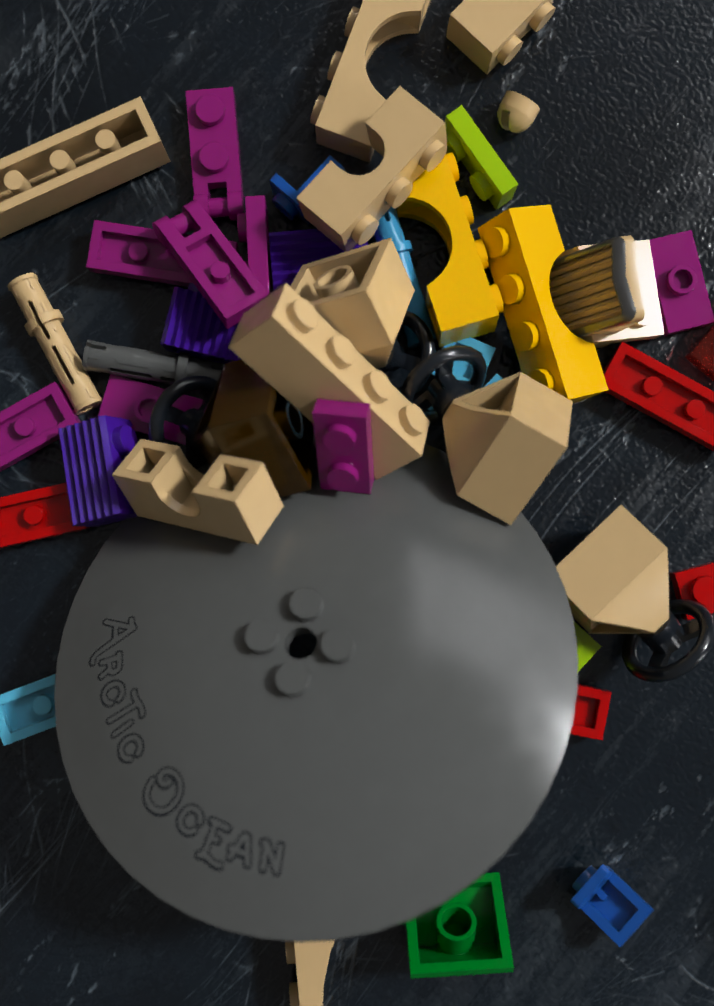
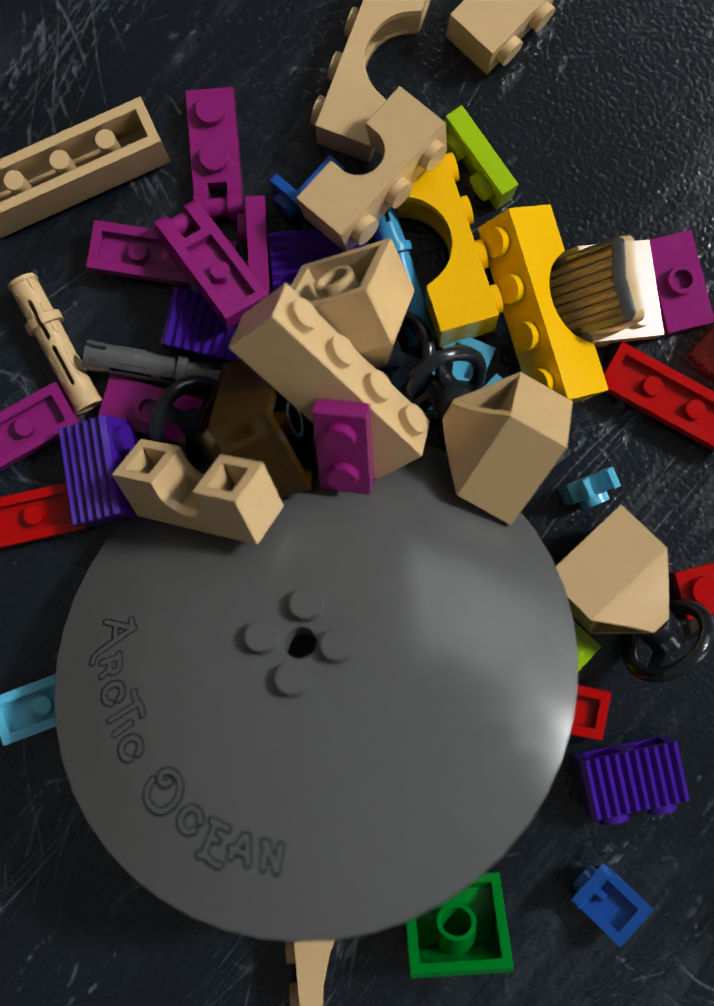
tan hinge [497,90,540,133] -> none
none -> medium azure plate [558,467,621,510]
none -> dark purple brick [572,734,690,825]

